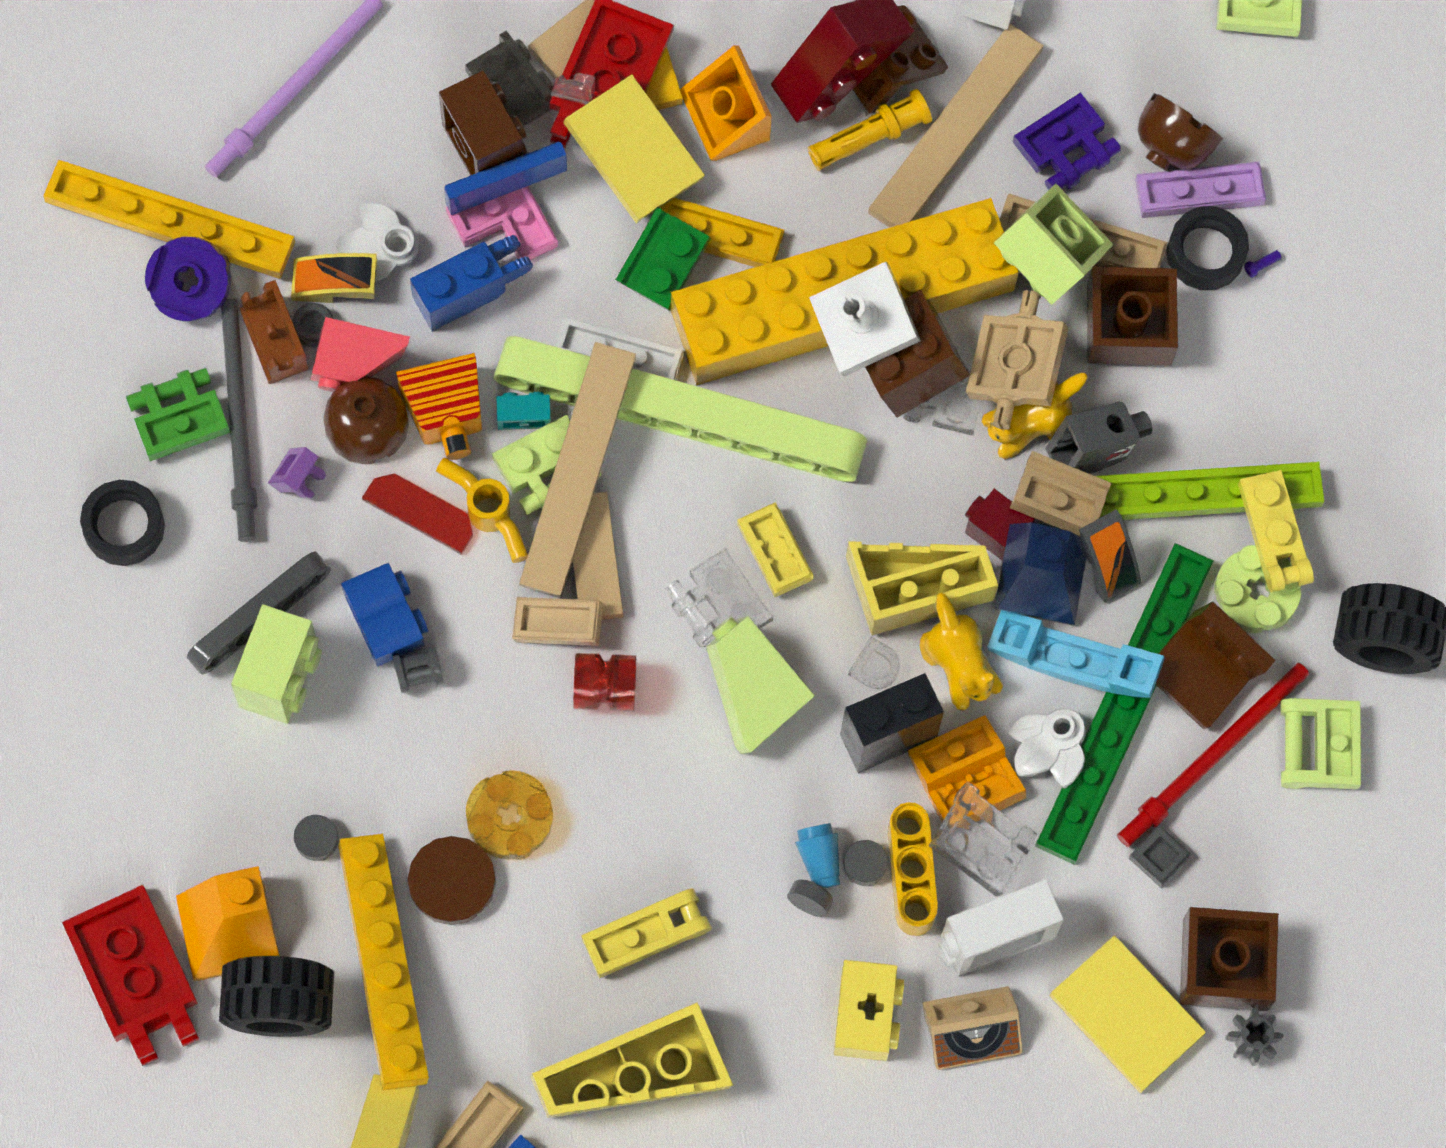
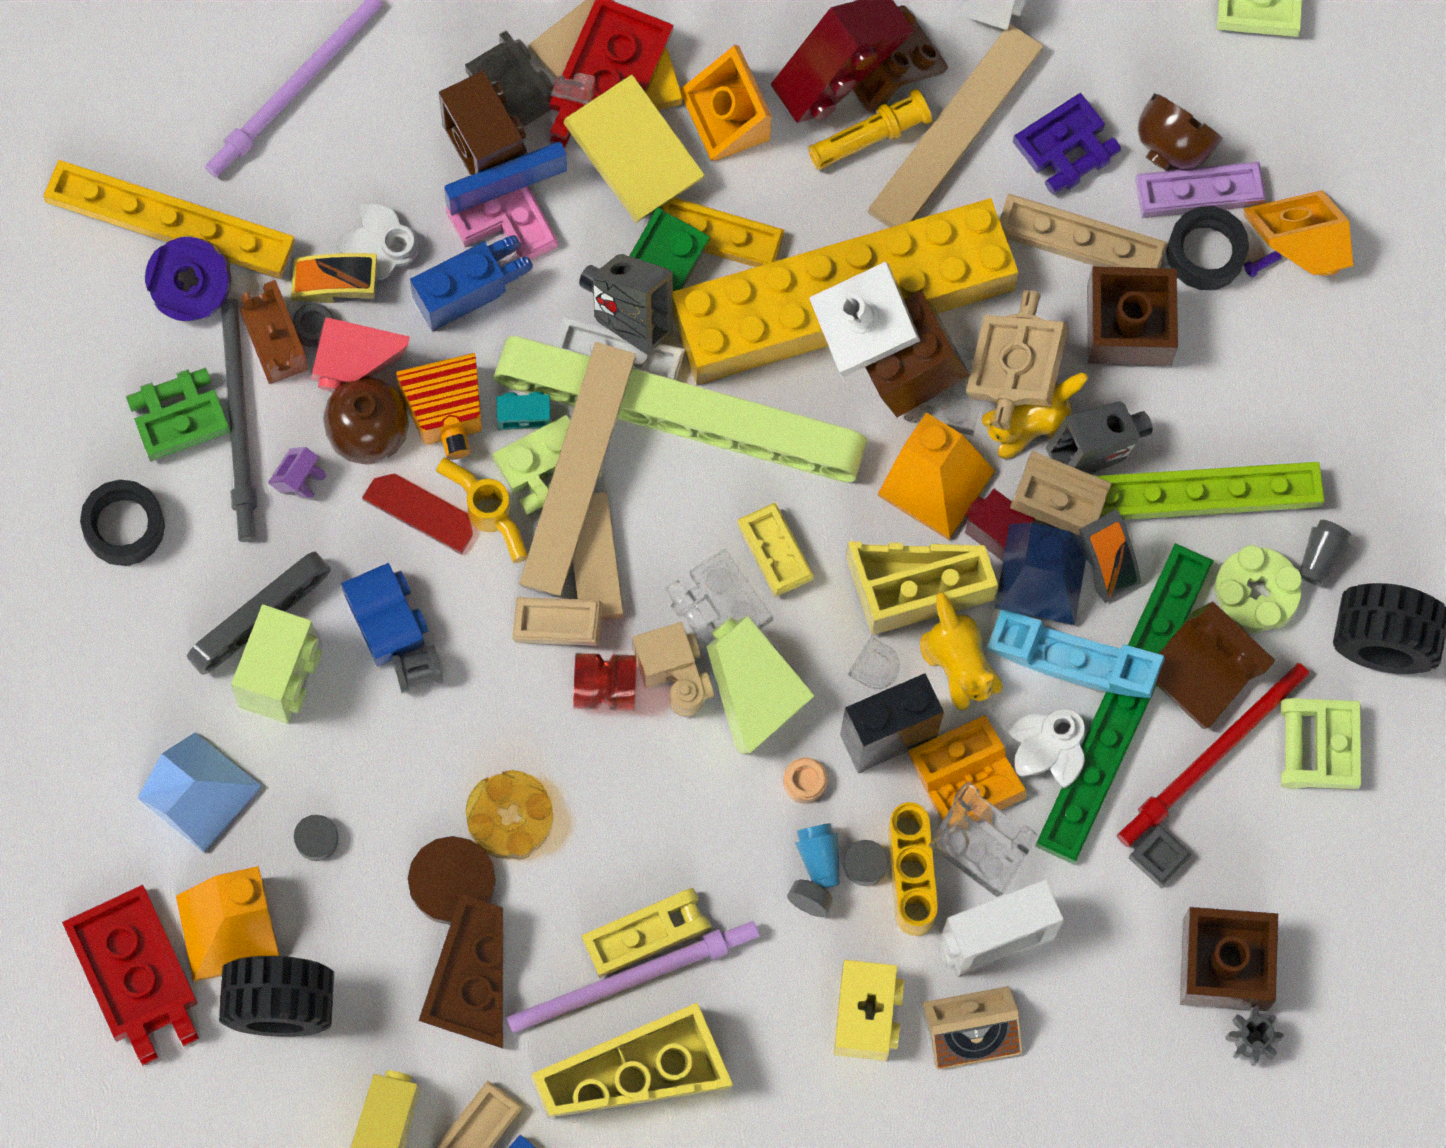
yellow plate [338,833,429,1090] -> none
yellowish green brick [994,184,1113,305] -> none
light yellow tile [1049,935,1206,1094] -> none
light yellow plate [1238,470,1314,592] -> none
none -> light blue slope [138,732,262,853]
none -> reddish brown wing [418,894,503,1049]
none -> lavender bar [506,921,760,1034]
none -> dark grey torso [579,254,674,355]
none -> tan brick [632,621,714,717]
none -> light nougat tile [783,757,827,803]
none -> light orange slope [878,412,995,540]
none -> light orange slope [1243,190,1354,276]
none -> dark grey cone [1300,519,1351,586]

